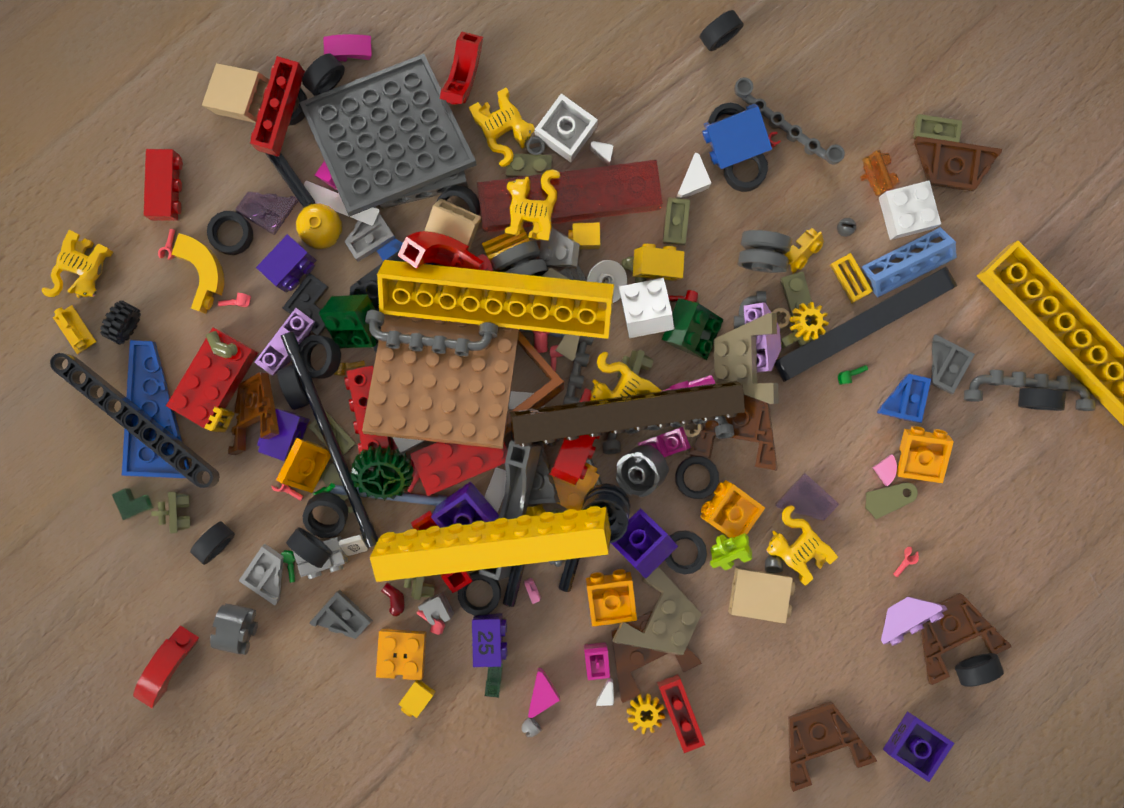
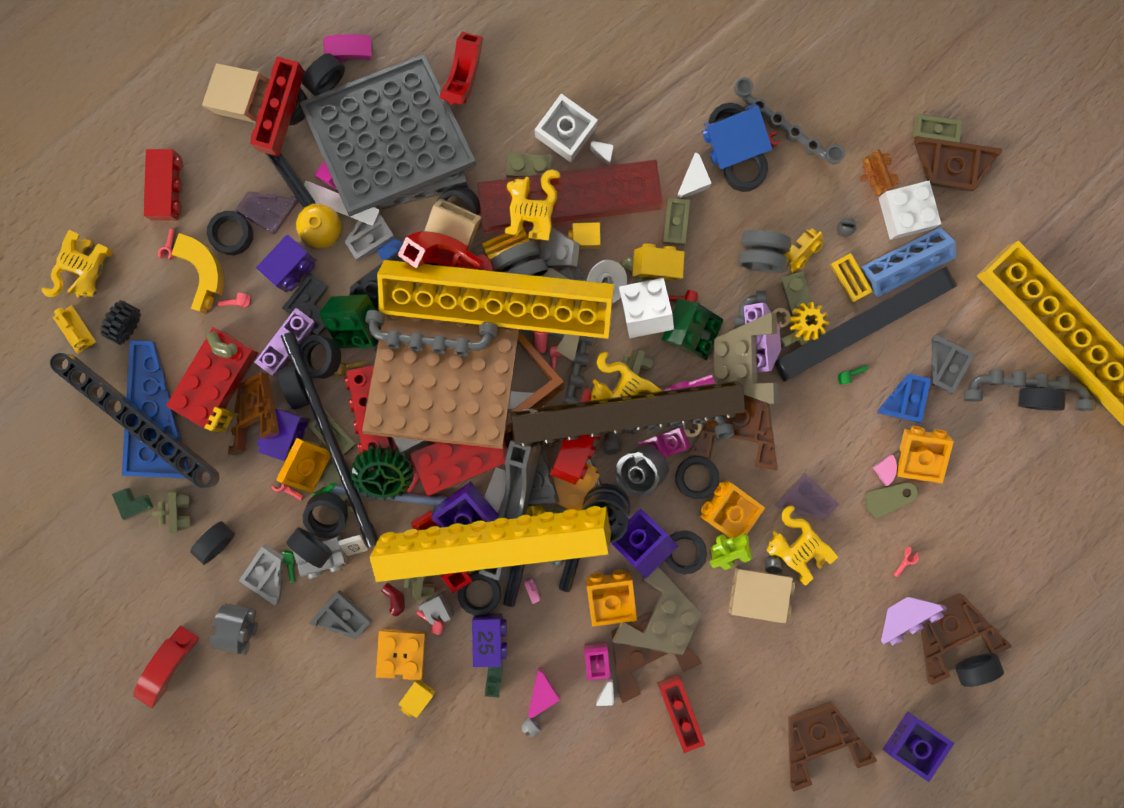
yellow animal [469,88,535,167] -> none
dark grey hinge [526,136,545,155] -> none
yellow gear [626,693,665,734] -> none
black tyre [699,10,744,51] -> none

